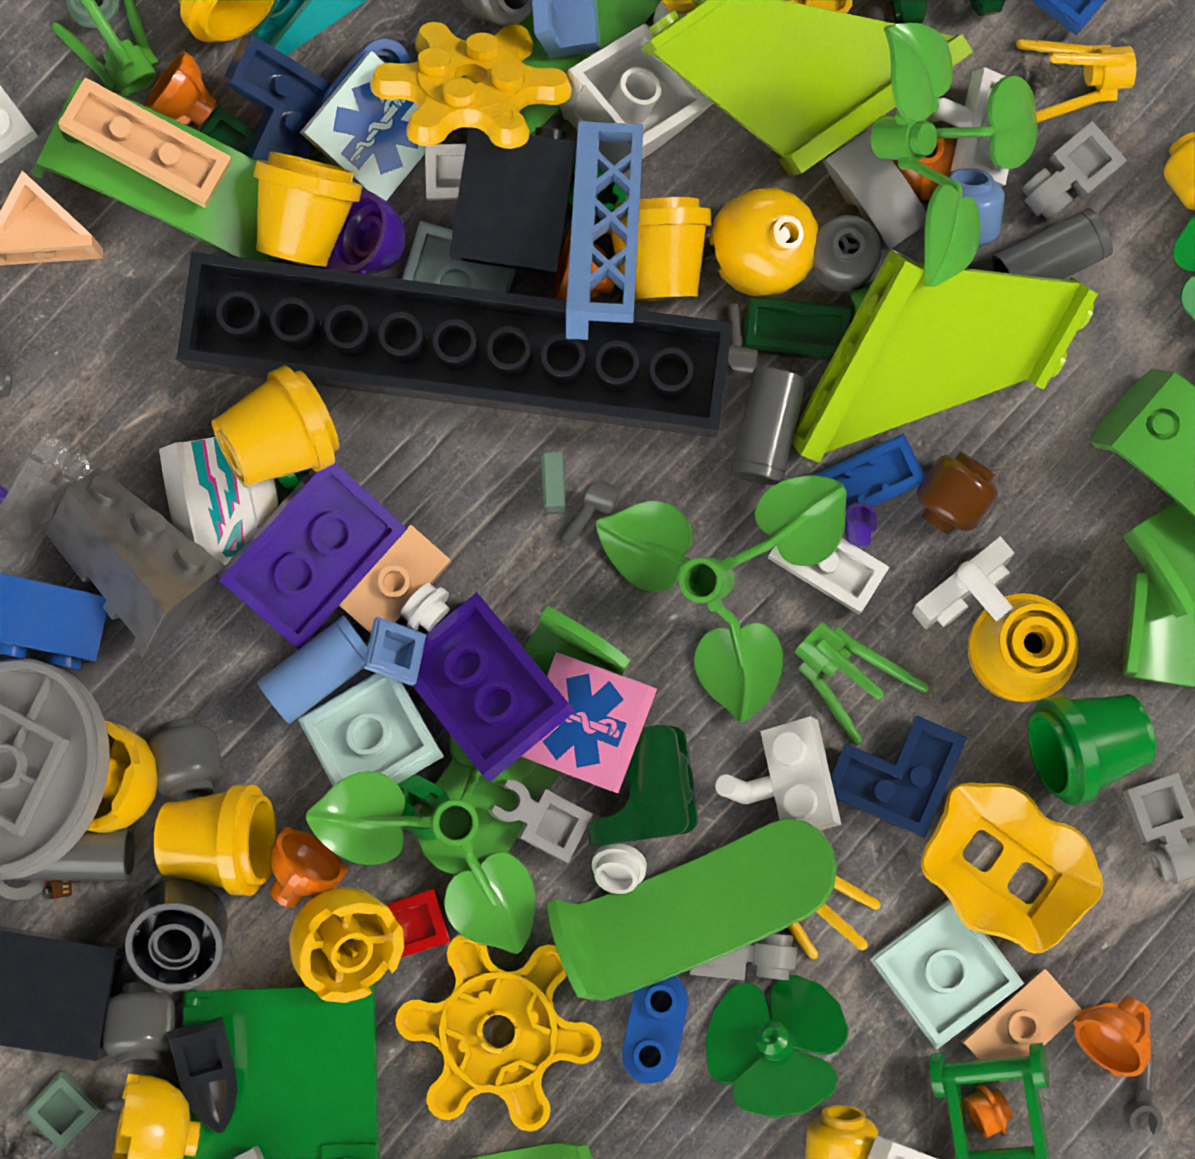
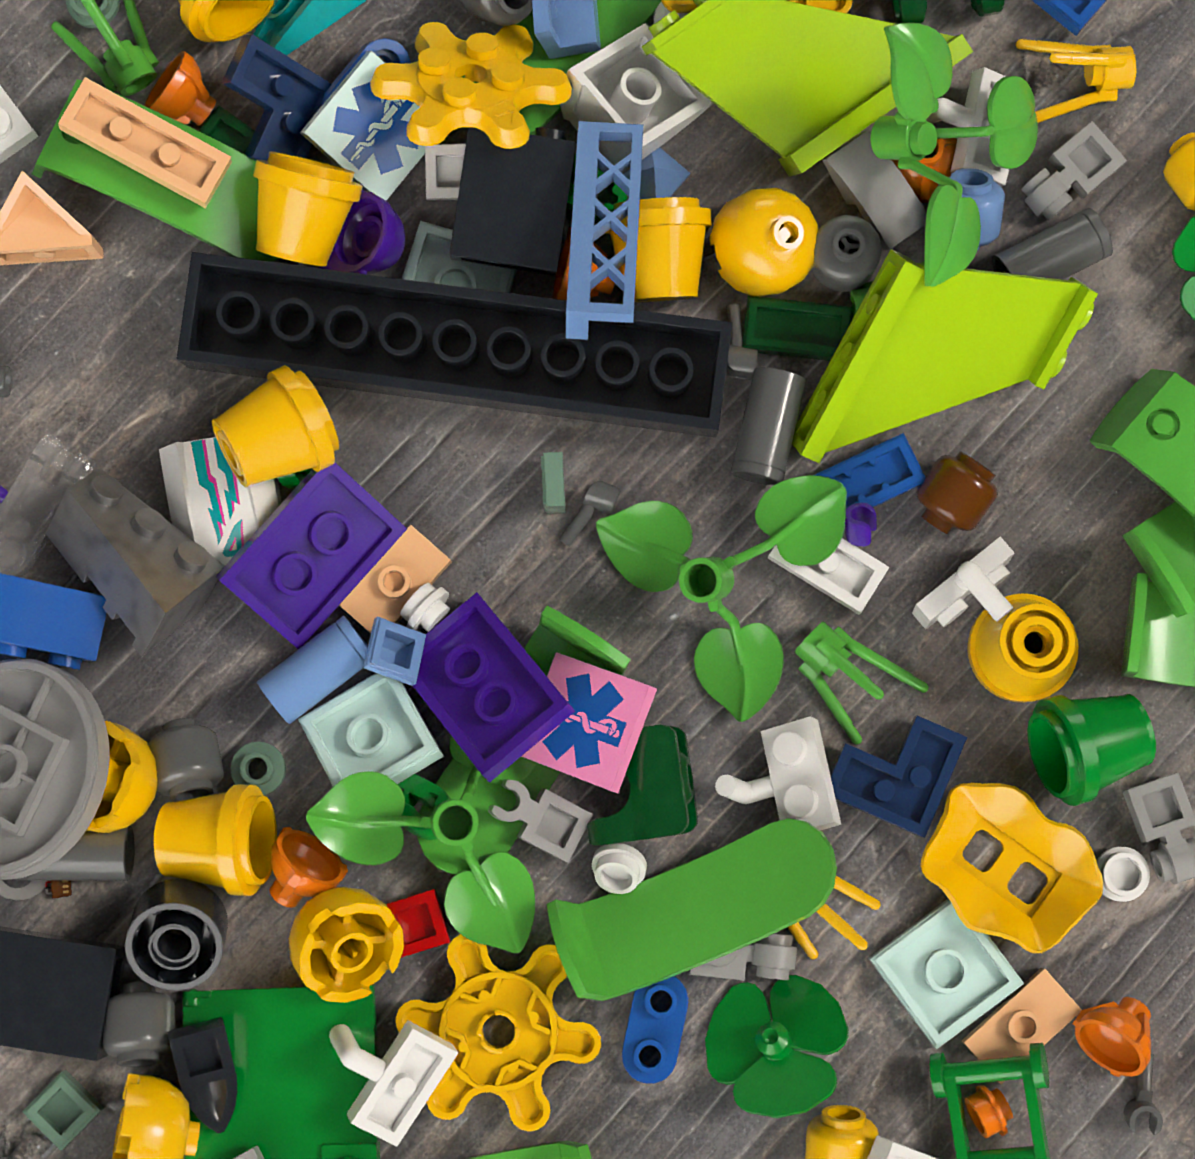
none -> sand green plate [231,742,286,796]
none -> white plate [329,1020,458,1147]
none -> medium blue slope [623,147,690,199]
none -> white plate [1097,847,1150,902]

